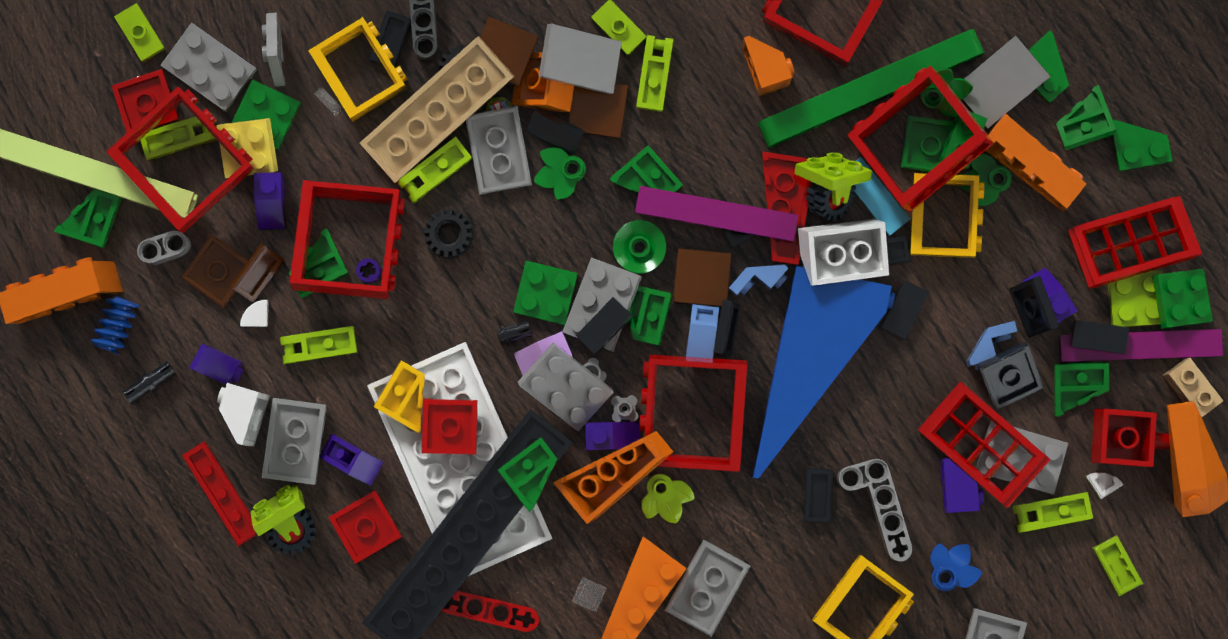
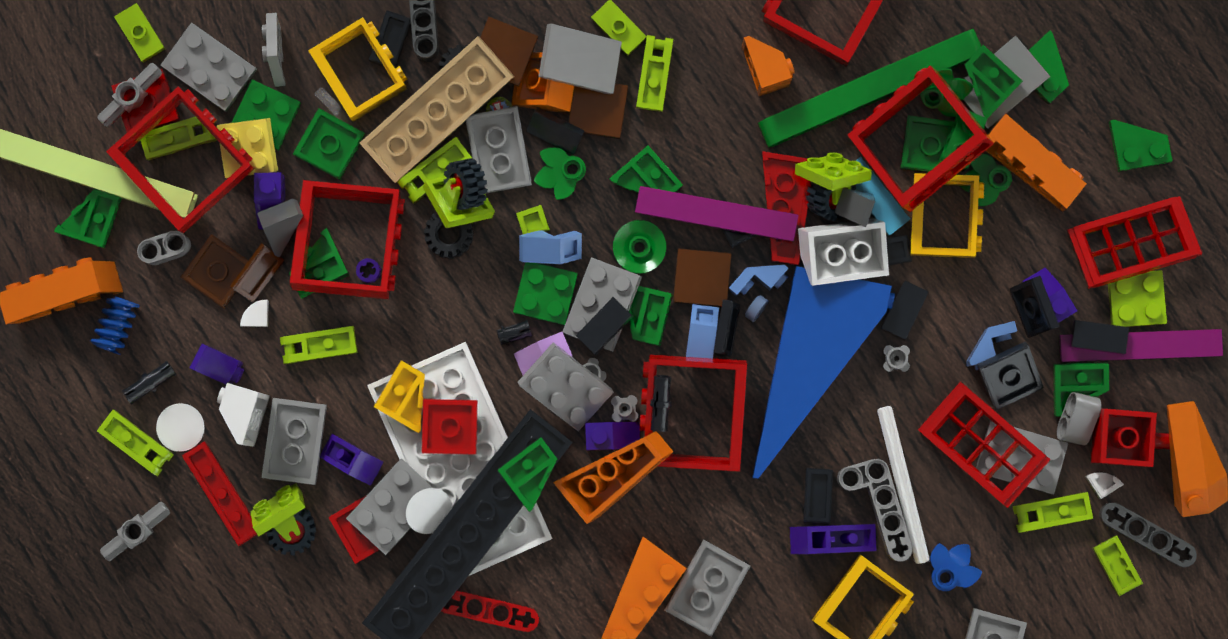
clear tile [572,577,607,612] -> none
lime plate [641,473,694,523] -> none
dark purple slope [940,458,984,513] -> none
green wing [1056,85,1117,151] -> none
green plate [1152,269,1213,329] -> none
tan brick [1162,358,1223,417] -> none
none -> light grey axle [97,63,162,127]
none -> lime plate [97,410,174,476]
none -> light grey axle [100,502,170,561]
none -> white sticker [156,403,204,452]
none -> dark grey slope [257,199,303,257]
none -> green tile [293,108,366,180]
none -> light grey plate [346,459,433,555]
none -> white sticker [406,488,452,534]
none -> plate [423,158,495,228]
none -> lime tile [516,205,550,234]
none -> medium blue slope [519,230,582,264]
none -> black pin [650,375,672,432]
none -> sand blue tile [745,295,769,322]
none -> dark purple slope [790,524,876,554]
none -> dark grey slope [835,188,875,227]
none -> white axle [877,406,930,564]
none -> light grey plate [883,345,910,372]
none -> green wing [965,45,1023,118]
none -> light grey beam [1057,392,1101,445]
none -> dark grey beam [1099,503,1197,567]

